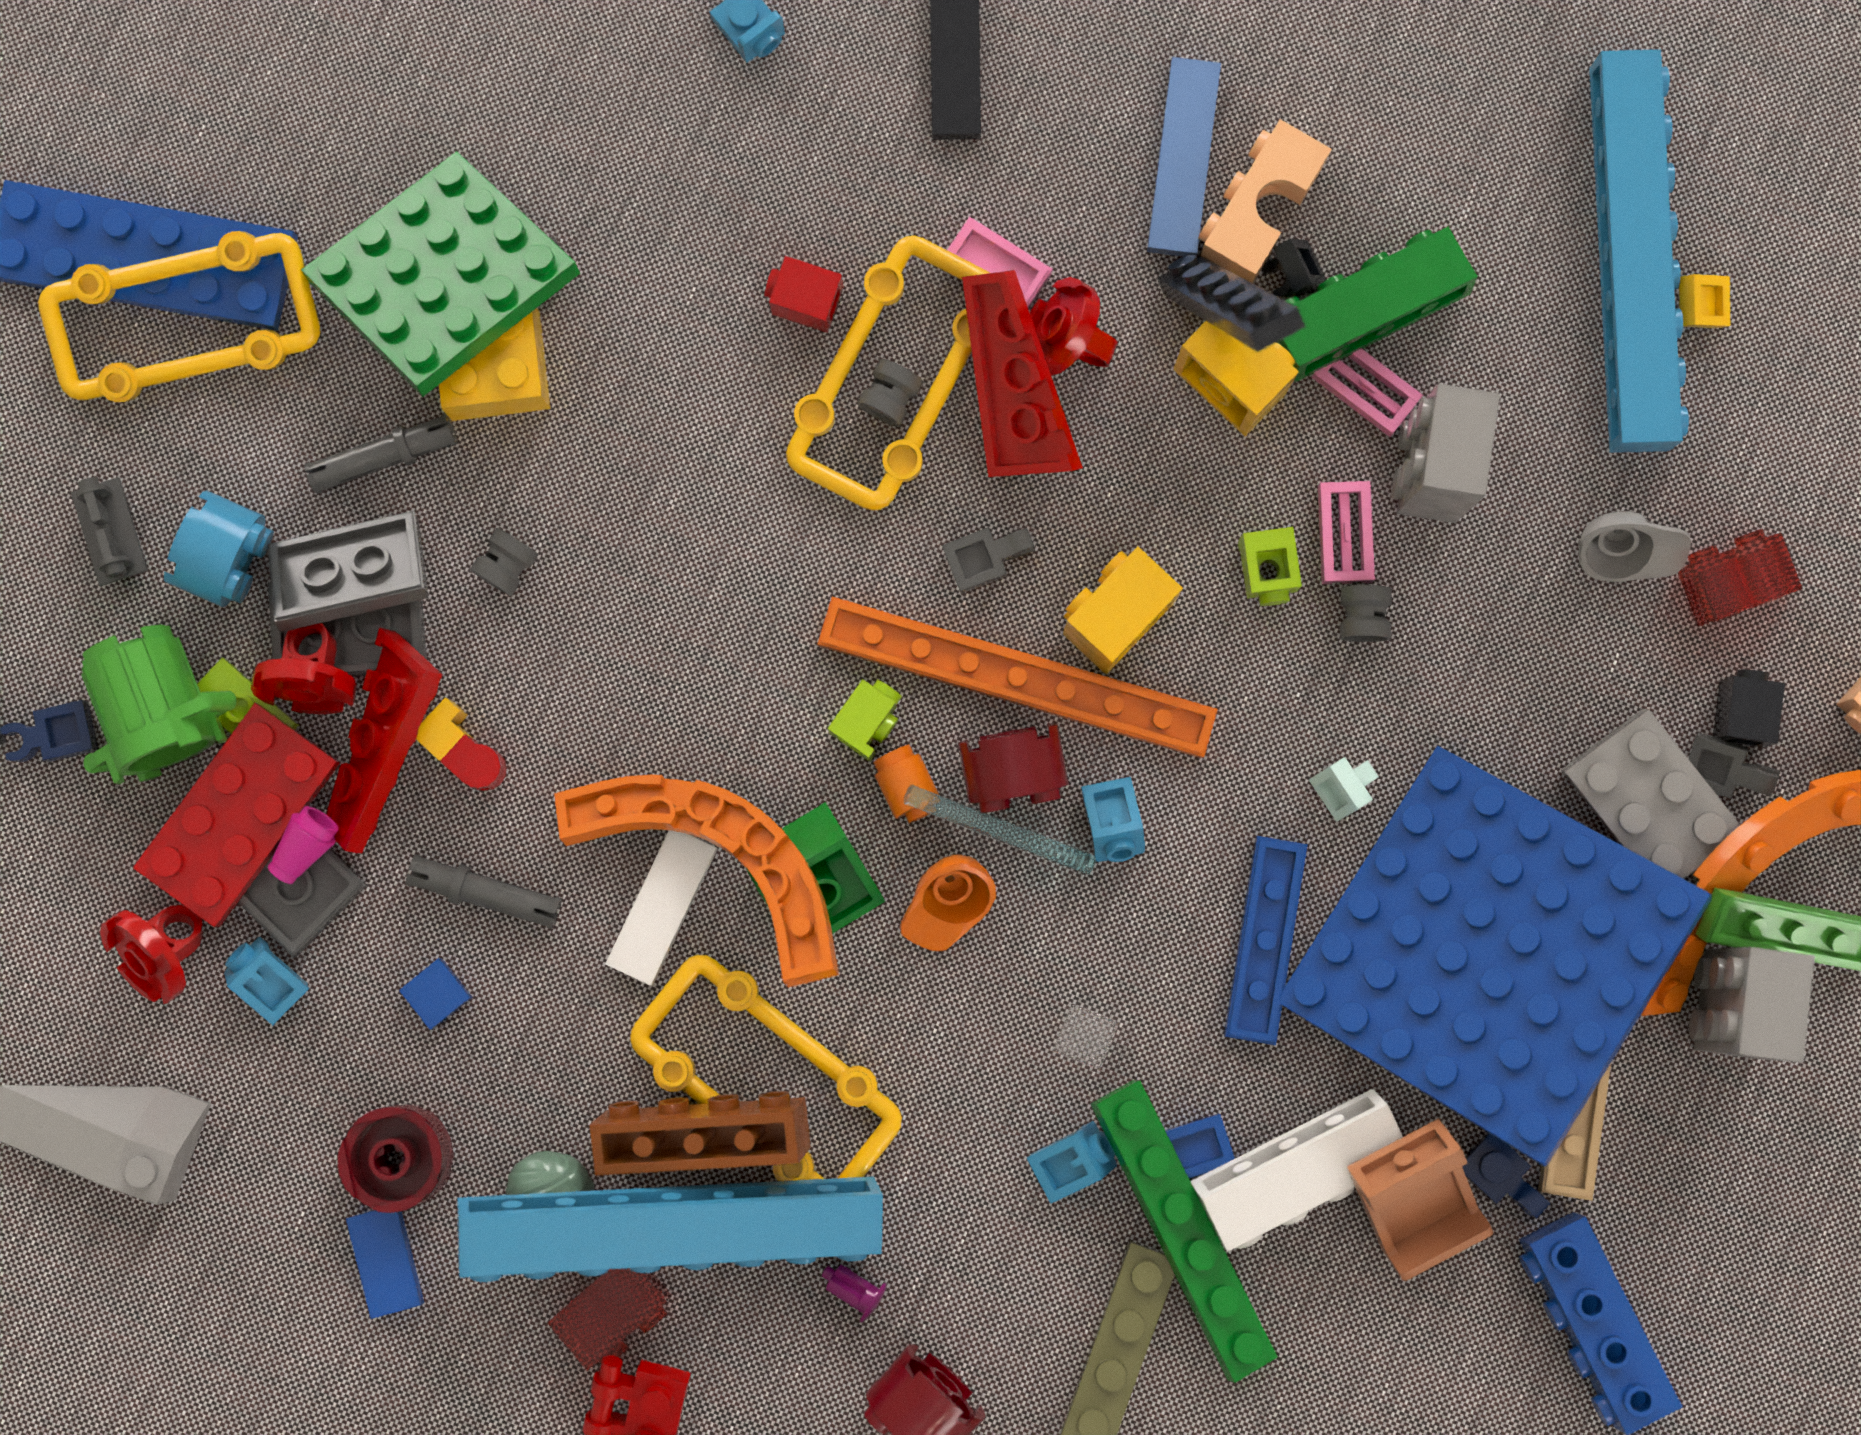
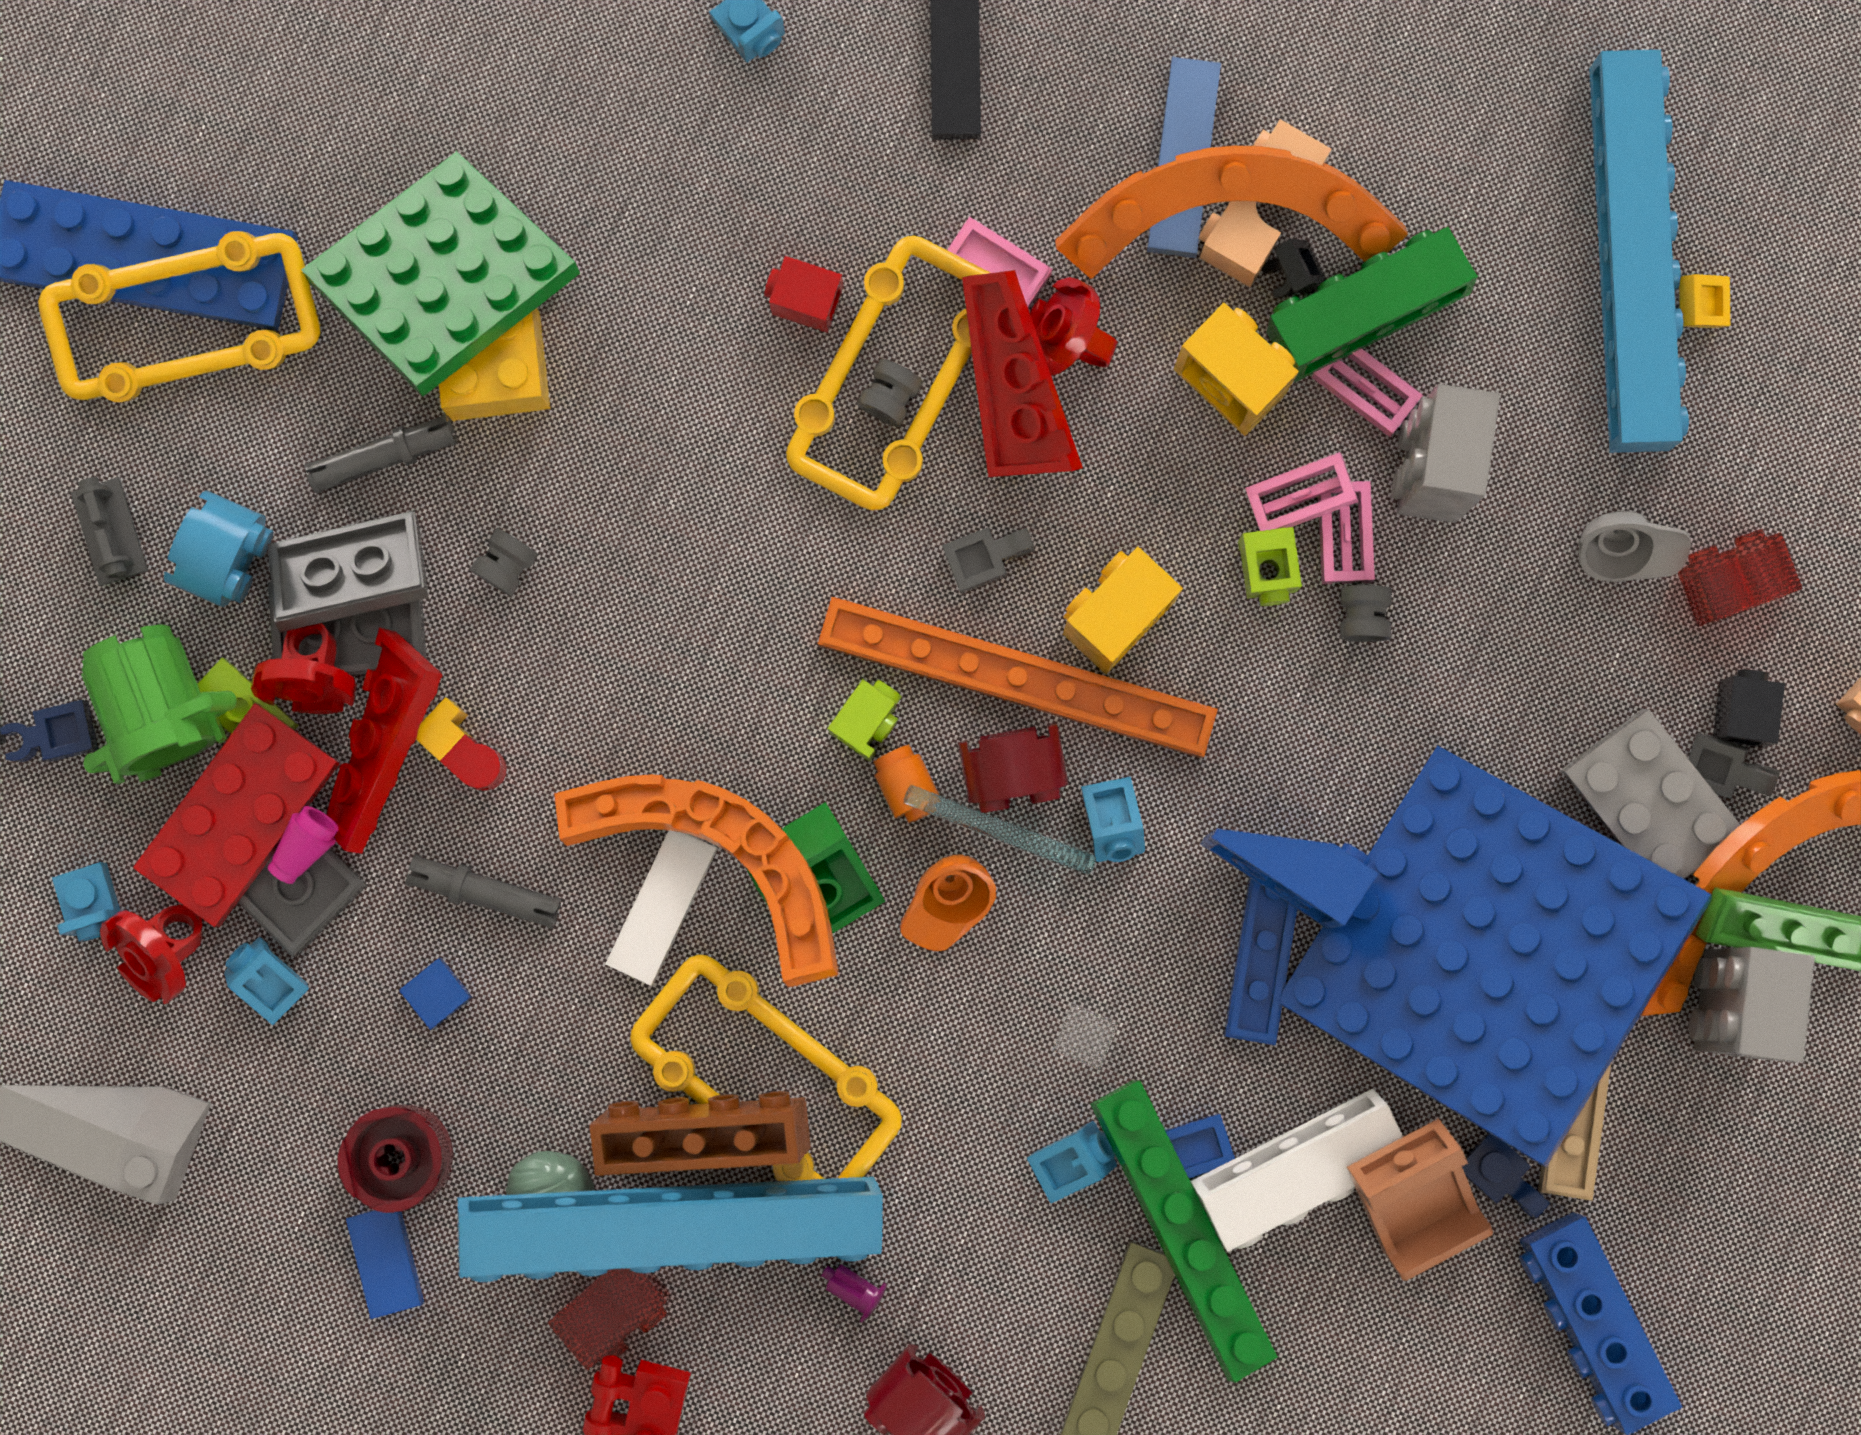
black plate [1157,255,1306,352] -> none
light aqua tile [1309,757,1379,822] -> none
none -> dark azure bracket [52,862,121,942]
none -> orange plate [1055,145,1408,279]
none -> blue slope [1200,829,1378,929]
none -> bright pink tile [1245,452,1359,531]

